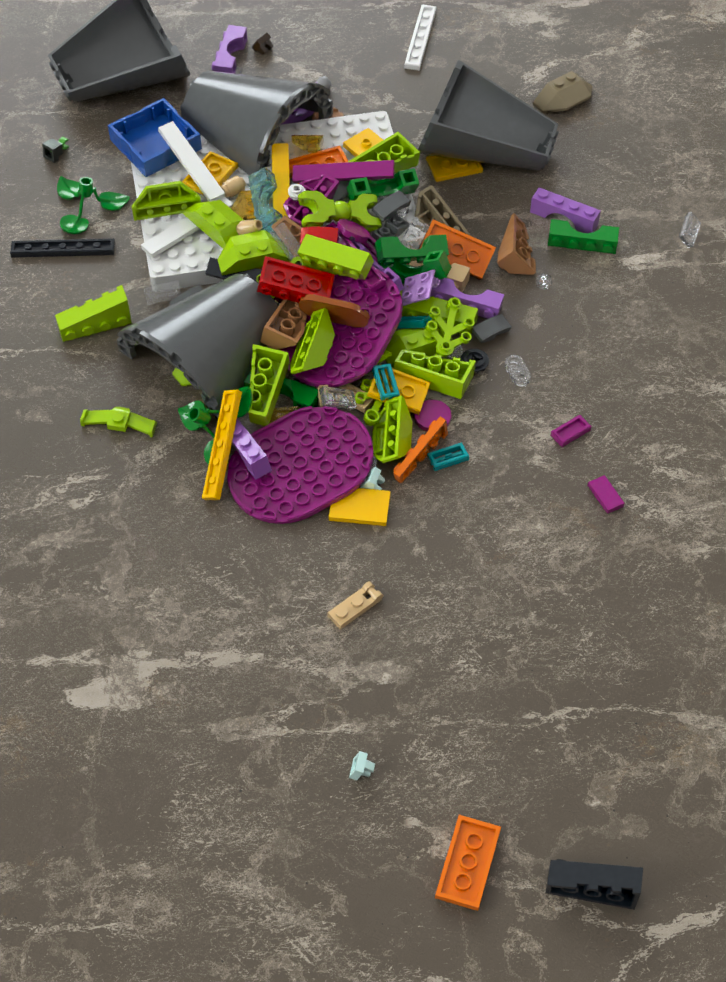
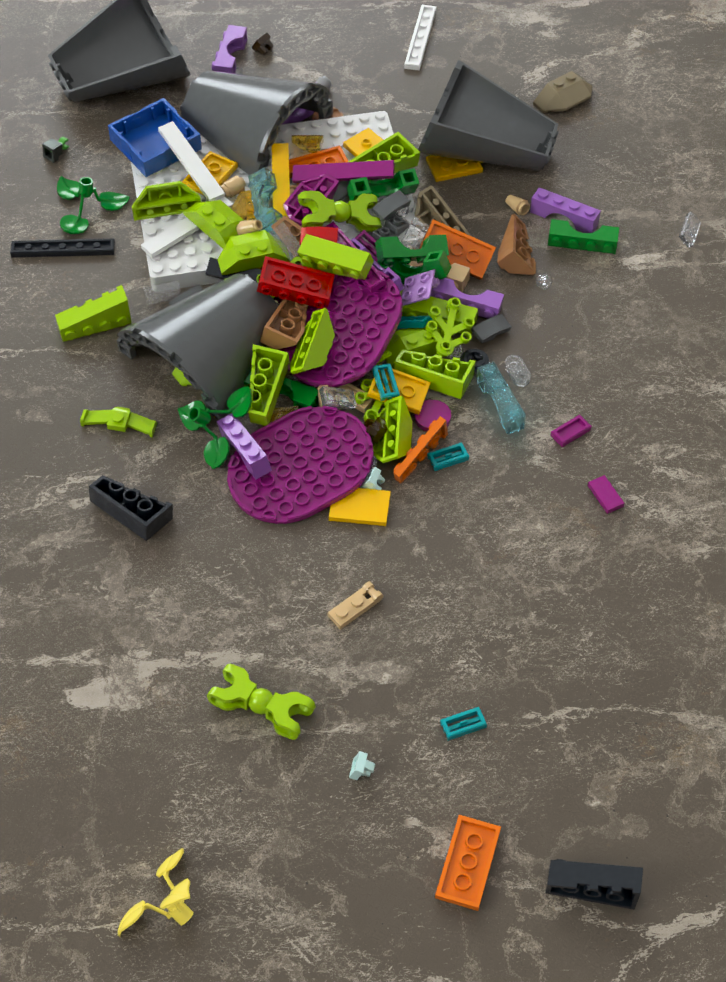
yellow tile [202,390,242,500] -> none
white plate [288,184,305,200] -> none
dark orange tile [299,294,370,328] -> none
magenta tile [336,219,370,243] -> none
none -> black wedge [89,475,173,541]
none -> light yellow plant [118,848,194,937]
none -> lime piece [207,664,316,740]
none -> dark brown tile [364,416,388,444]
none -> teal tile [440,707,487,741]
none -> clear light blue arch [476,362,526,434]
none -> tan cone [505,195,530,215]

